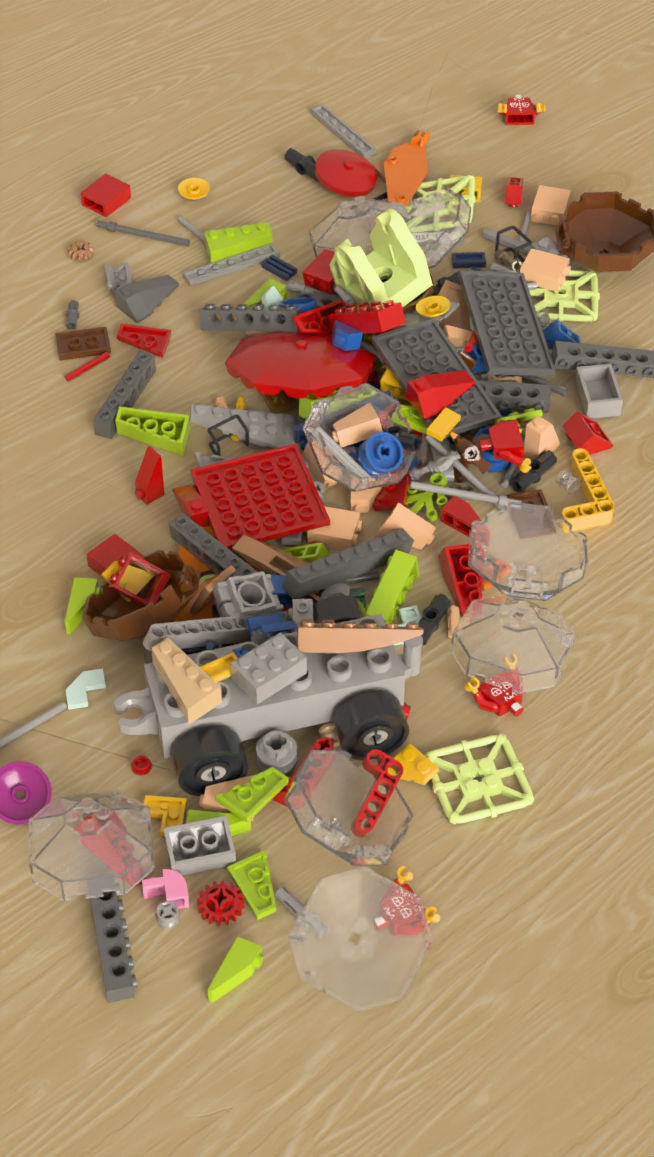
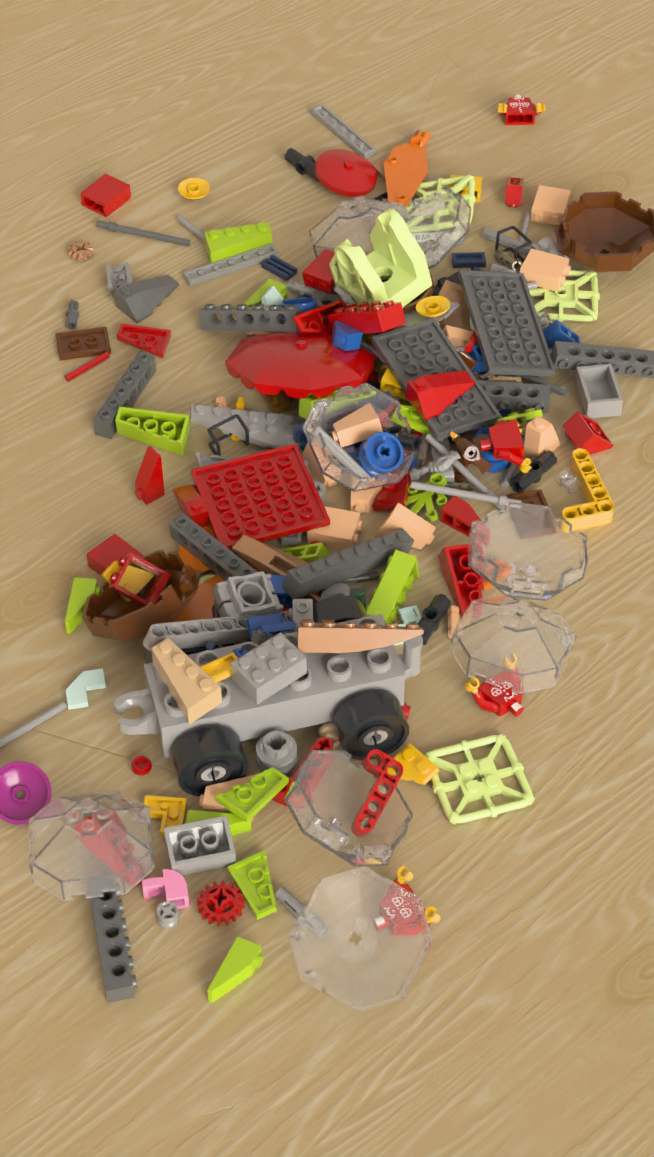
medium nougat tile [189,565,236,616] -> none
yellow tile [426,408,461,442] -> none

